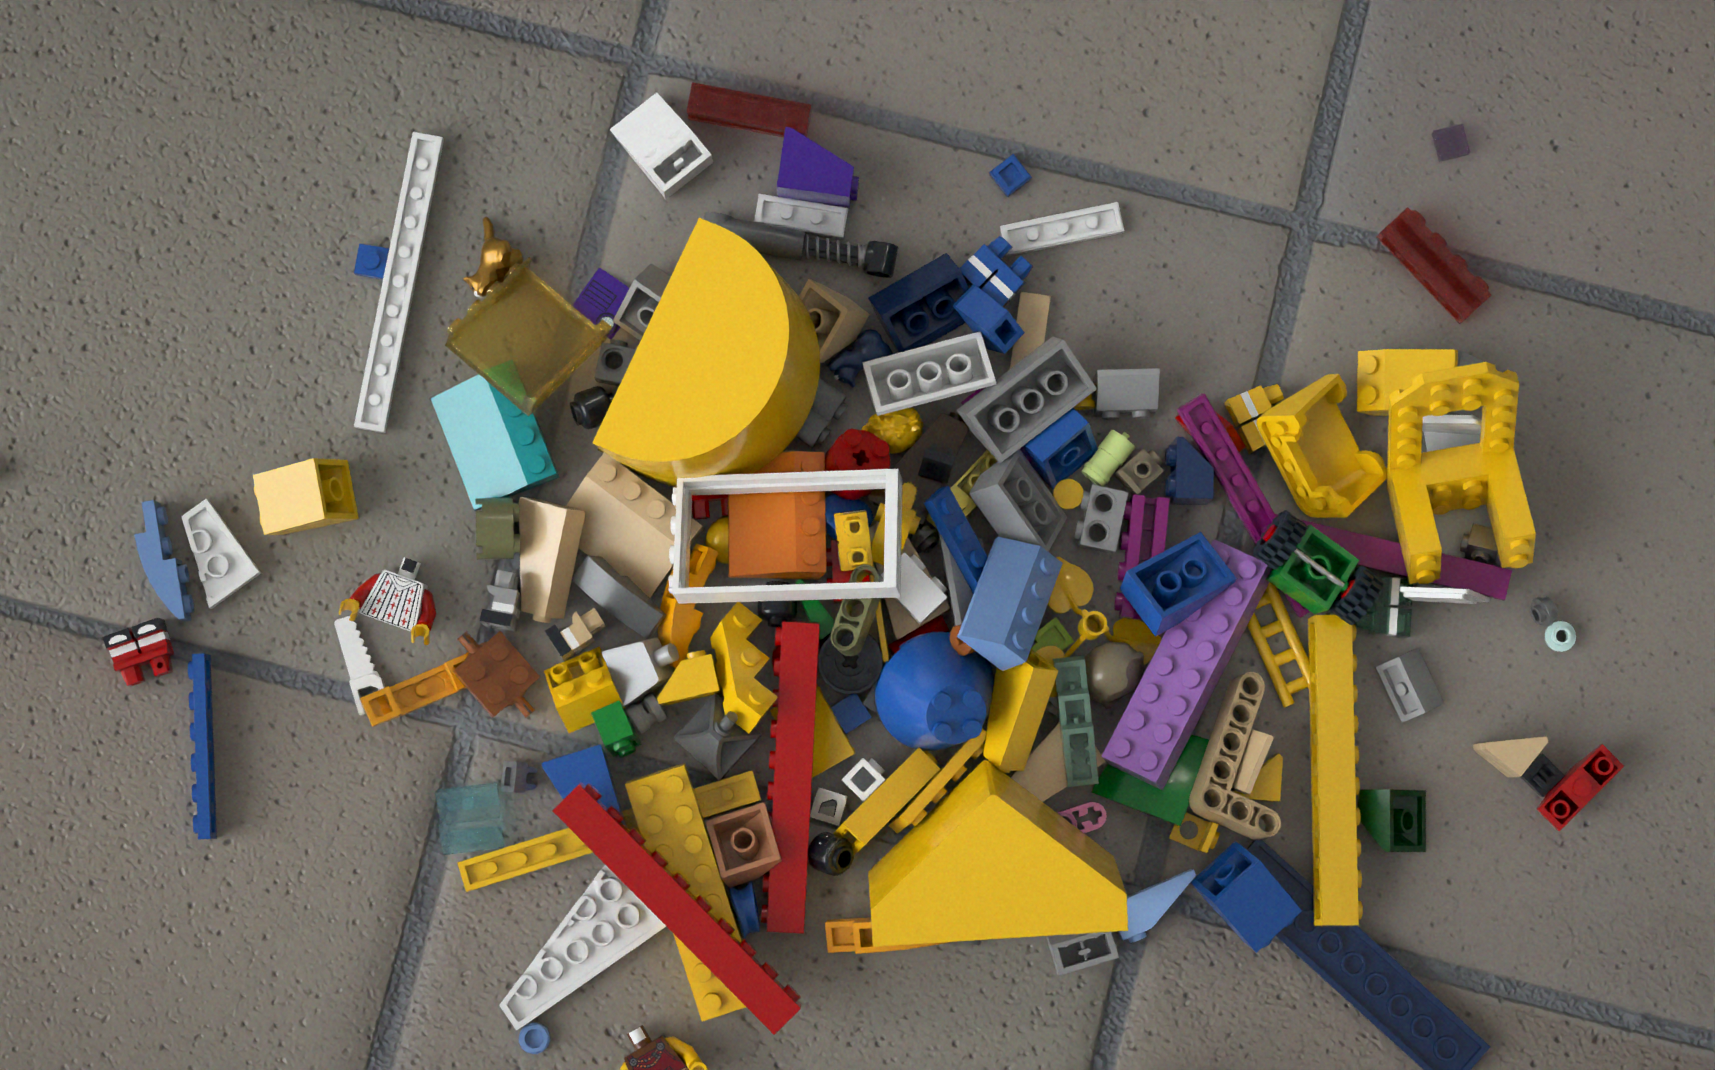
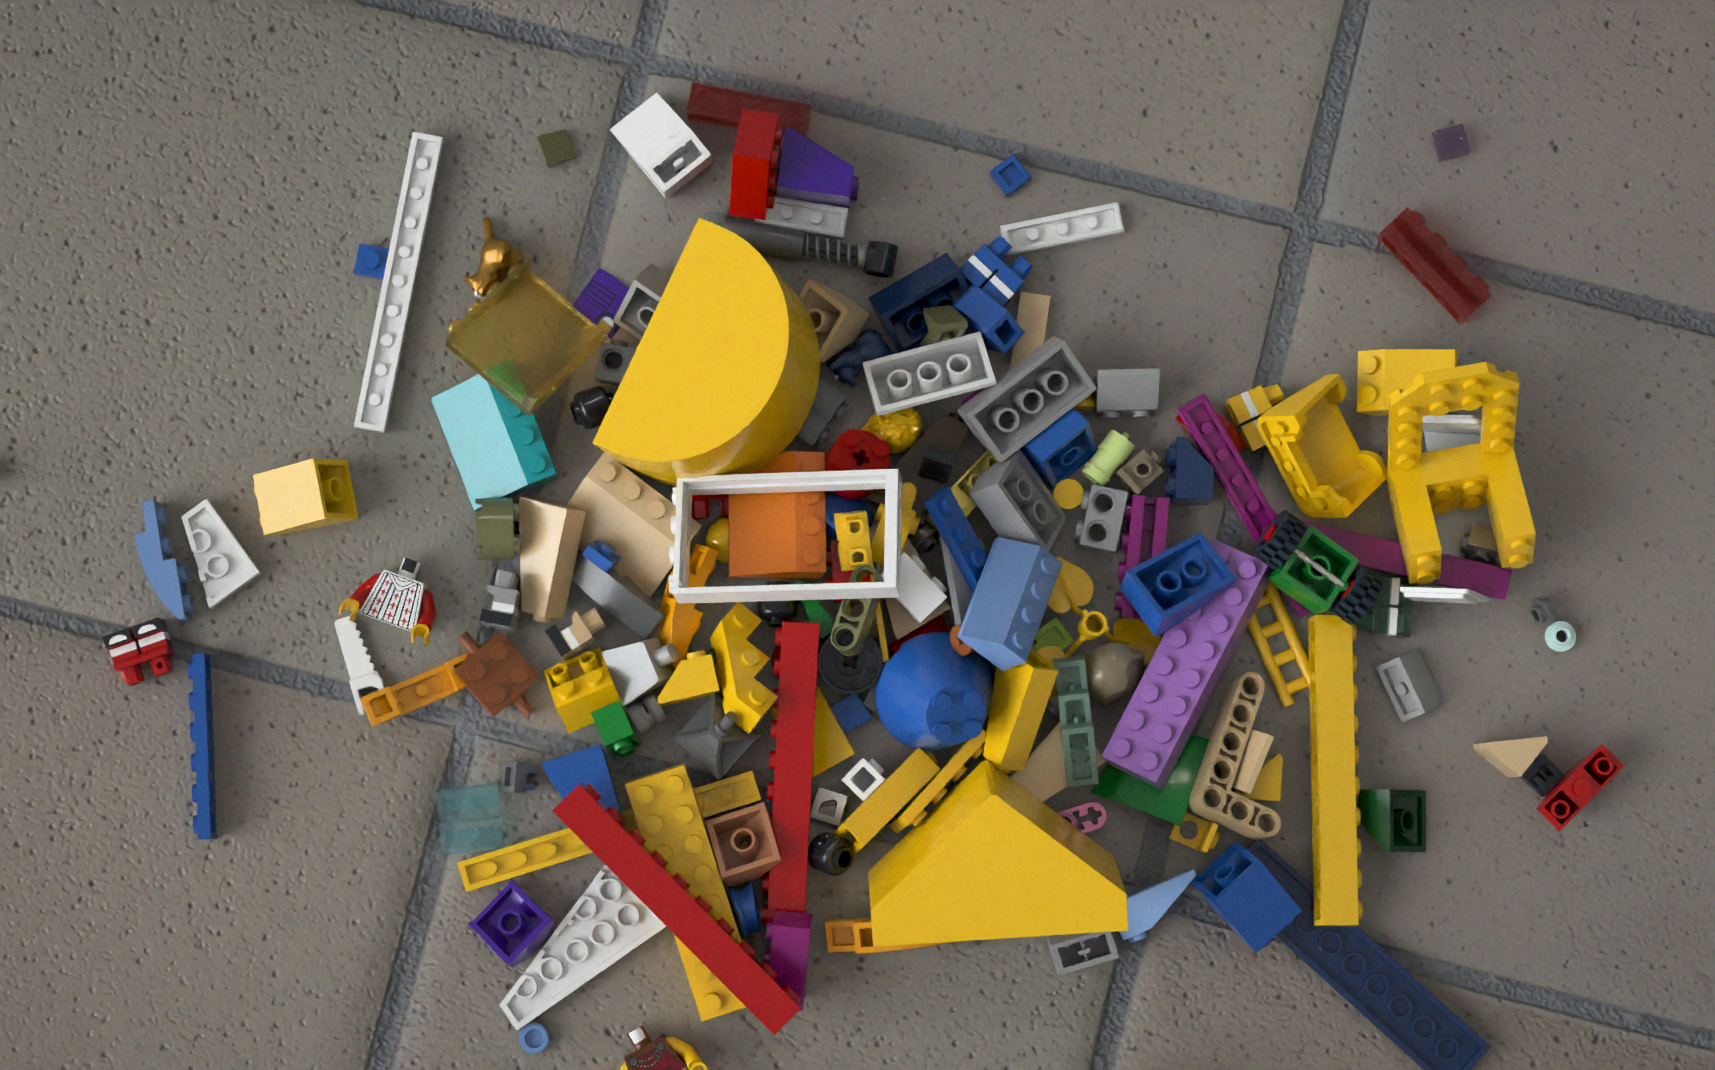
none -> dark purple slope [468,879,555,968]
none -> olive slope [536,130,576,168]
none -> blue plate [582,540,621,573]
none -> red brick [729,109,783,220]
none -> magenta brick [764,910,812,1011]
none -> olive slope [920,305,968,347]

